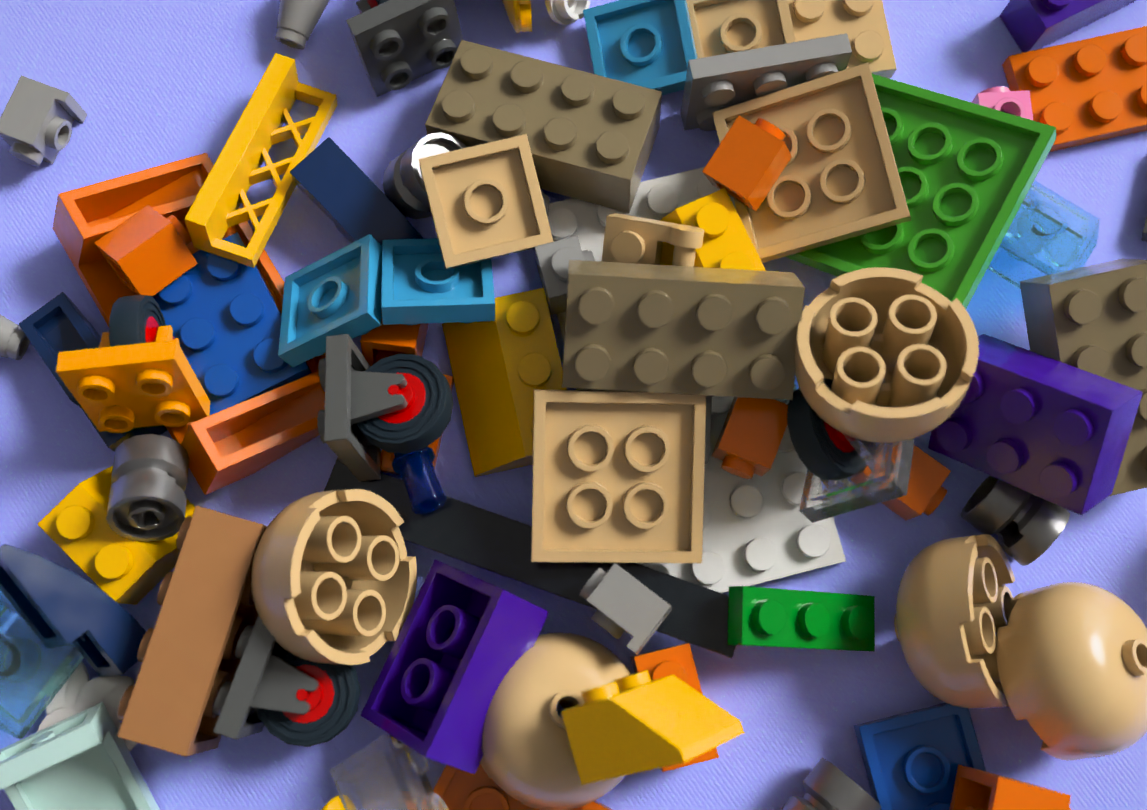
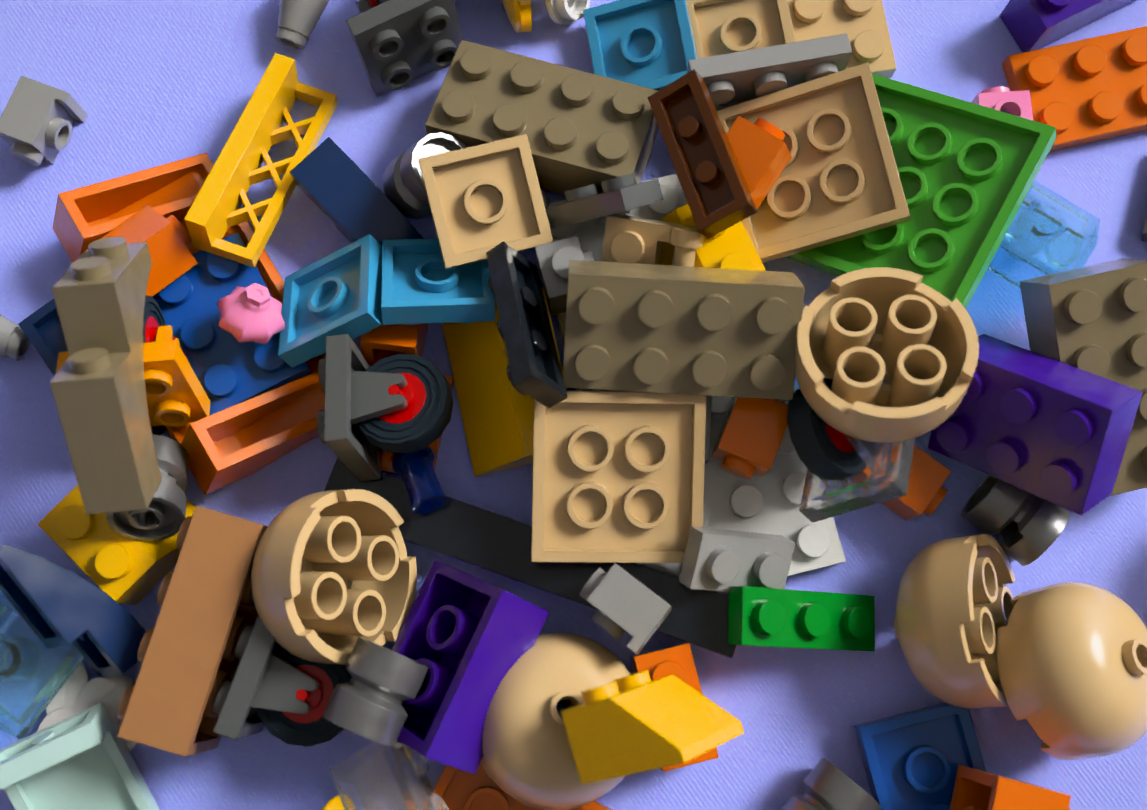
none -> dark tan arch [50,237,162,514]
none -> bright pink piece [216,283,285,345]
none -> flat silver wheel [322,637,429,747]
none -> black plate [486,241,568,408]
none -> dark grey plate [546,173,664,229]
none -> reddish brown plate [648,69,757,239]
none -> light grey plate [679,526,796,592]

